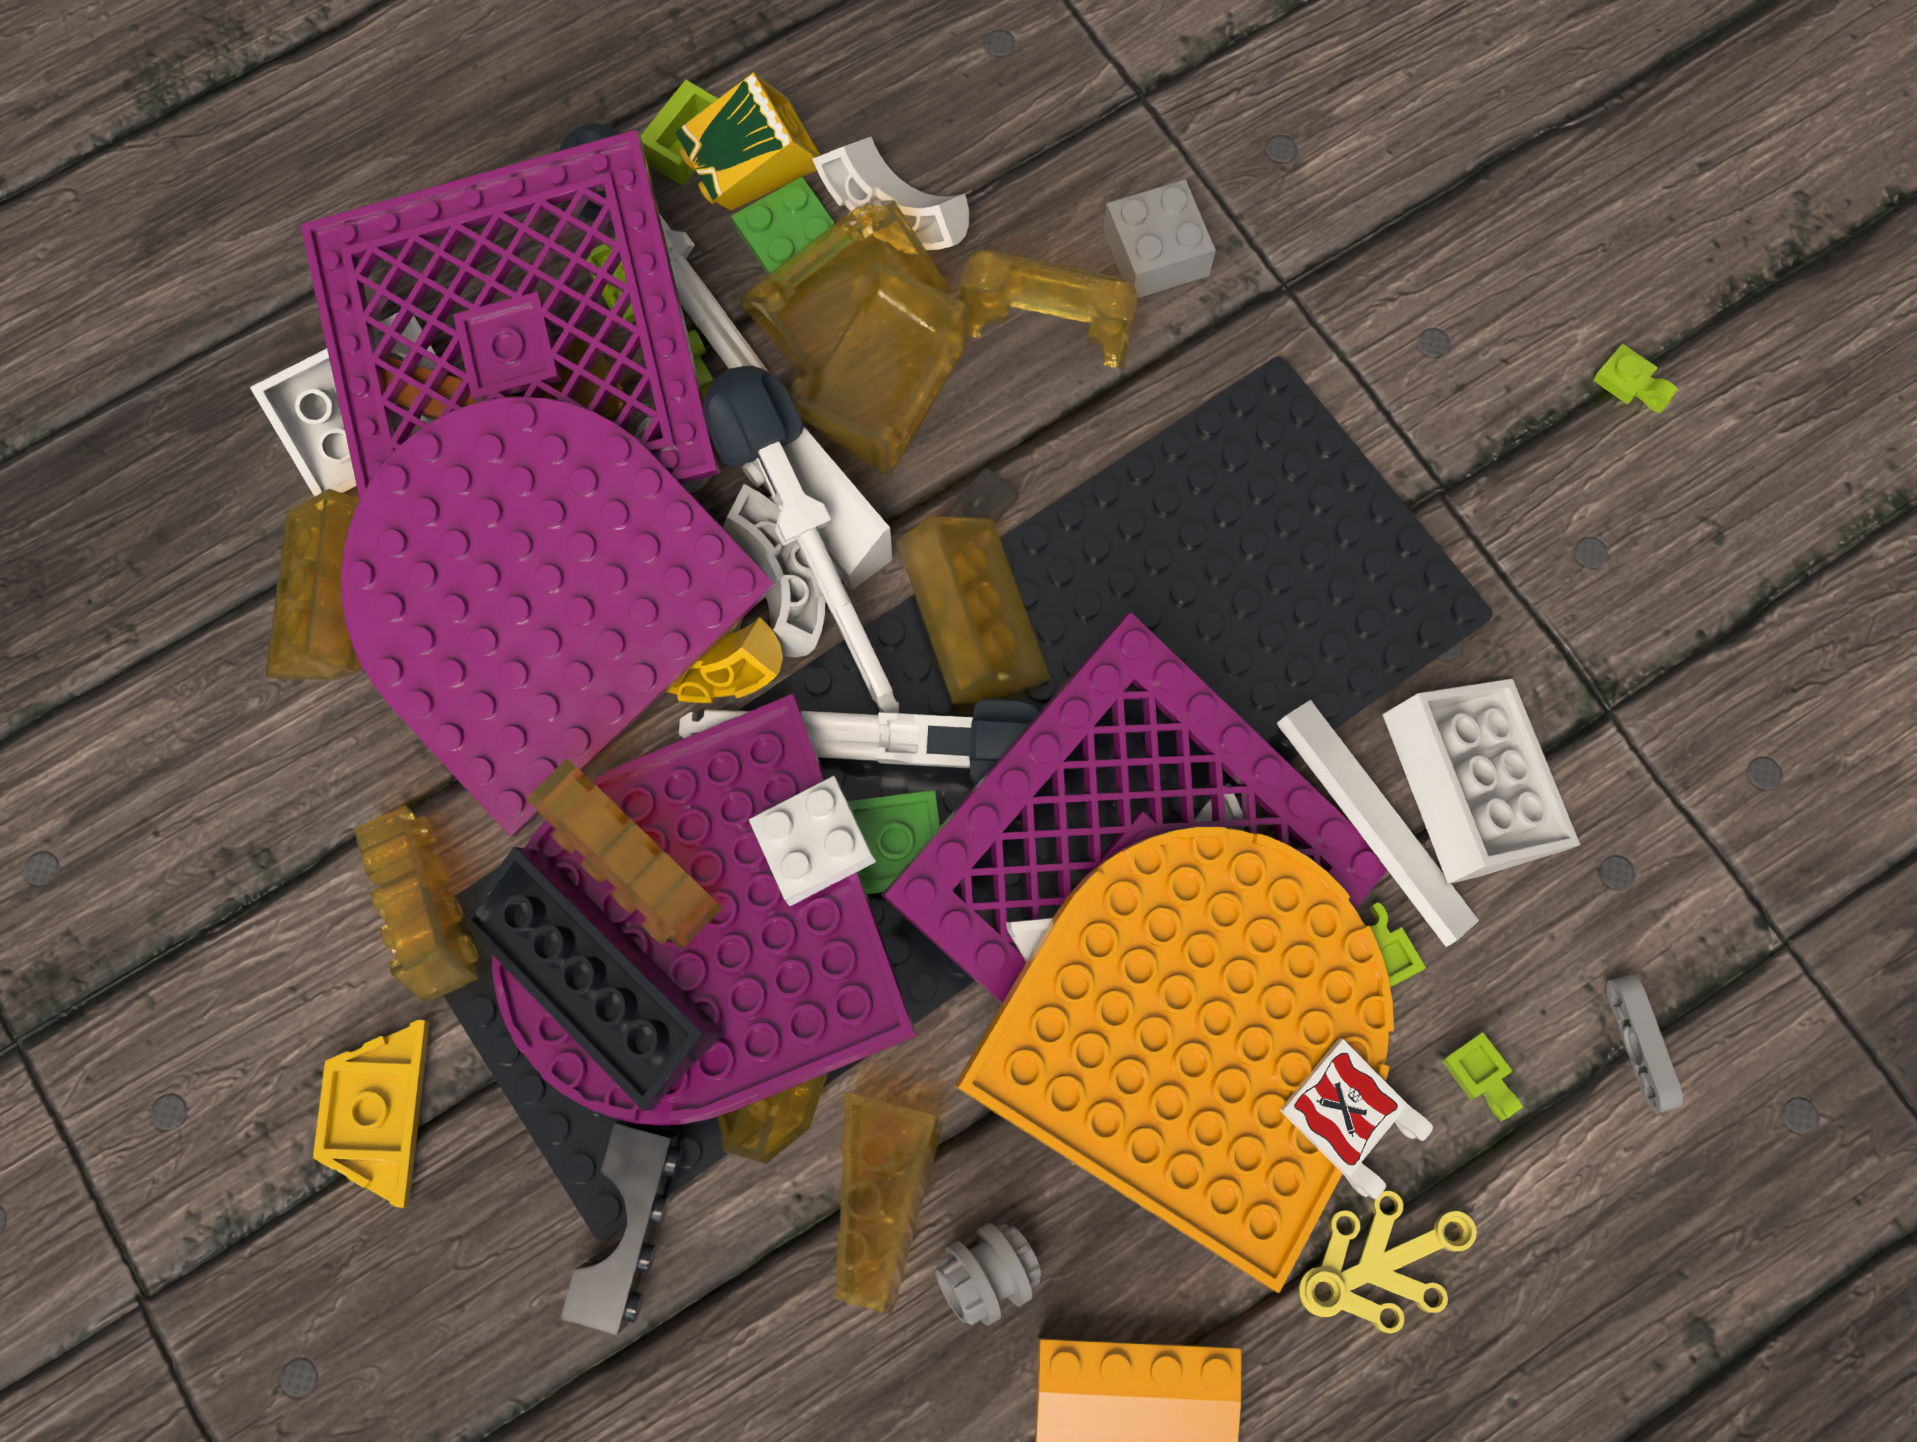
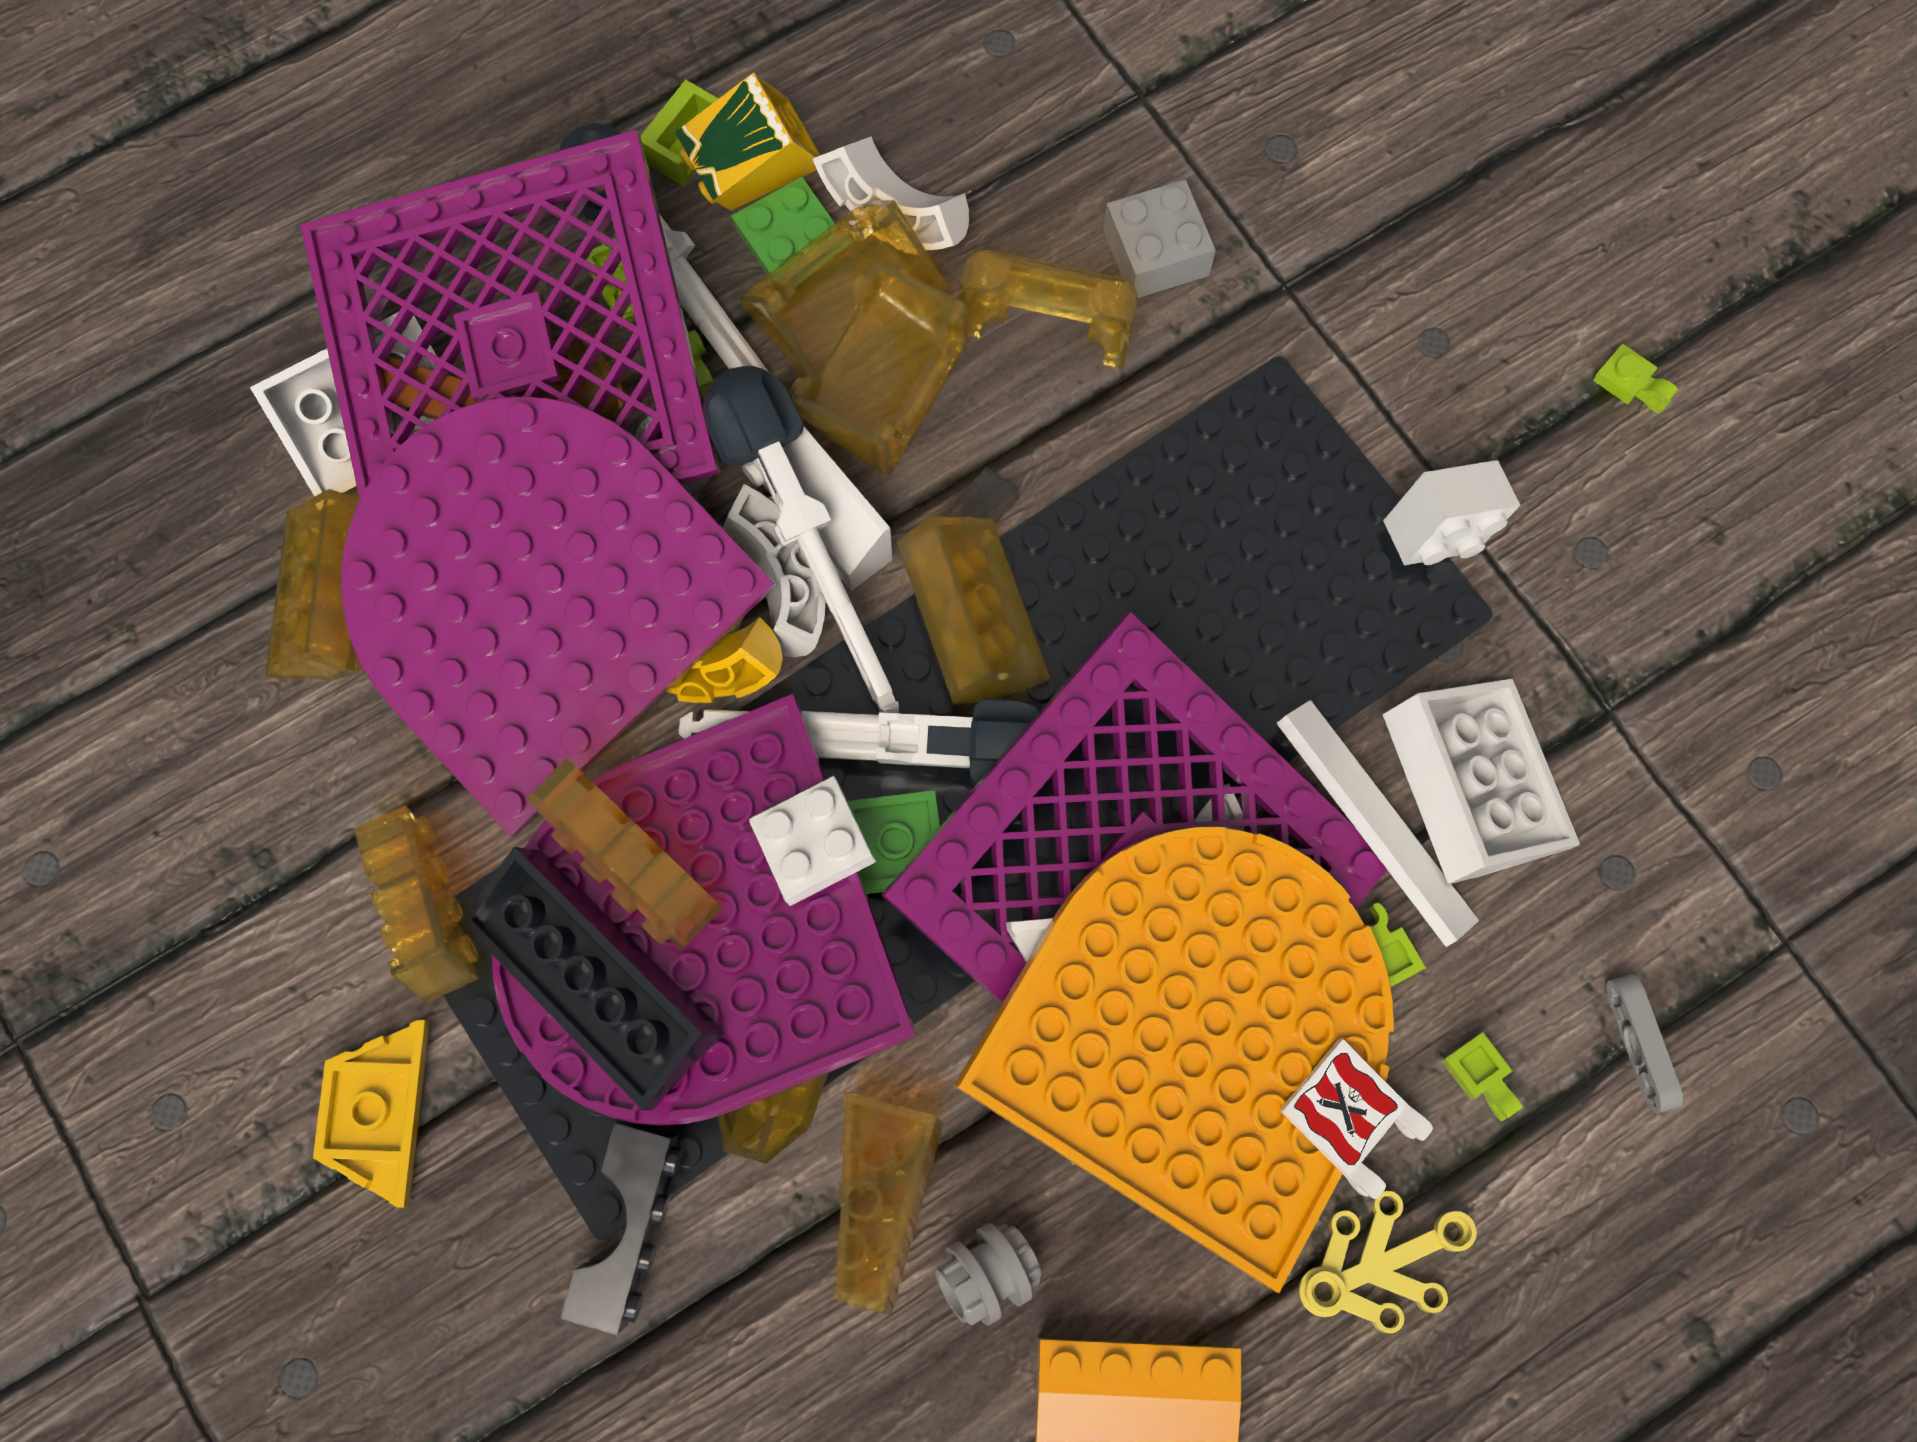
none -> white brick [1383,460,1520,565]

